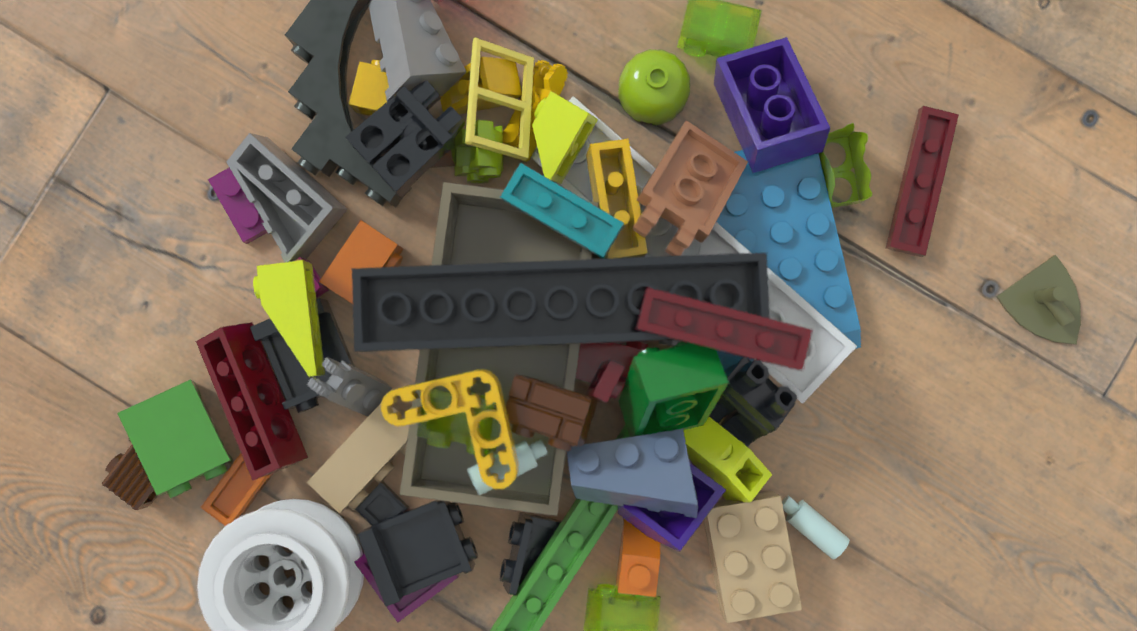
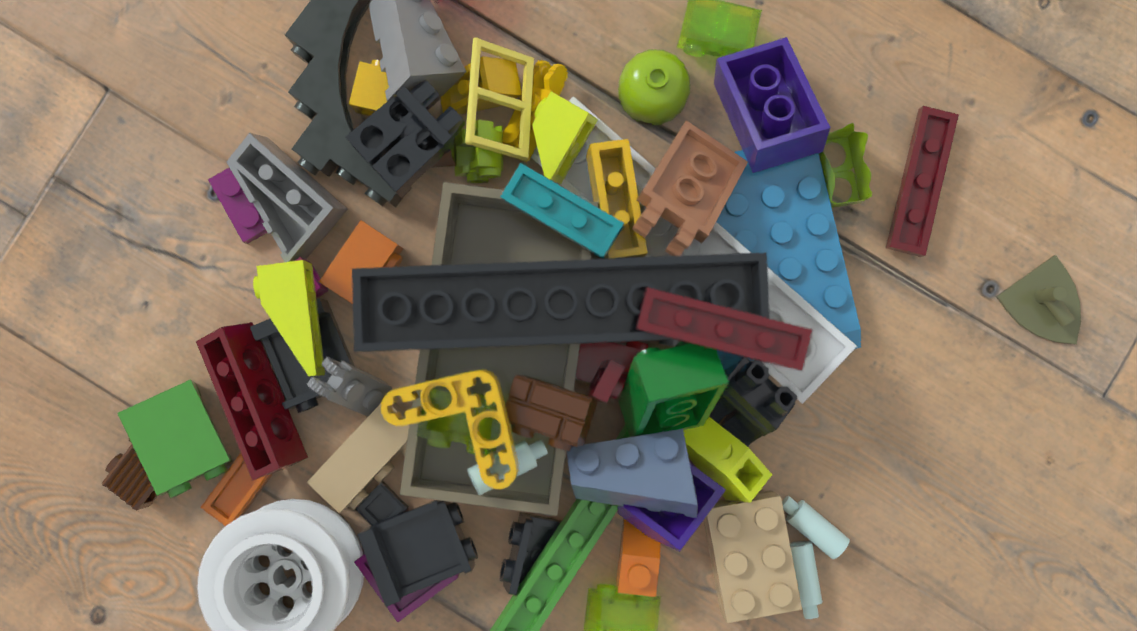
none -> light aqua cylinder [790,541,823,619]

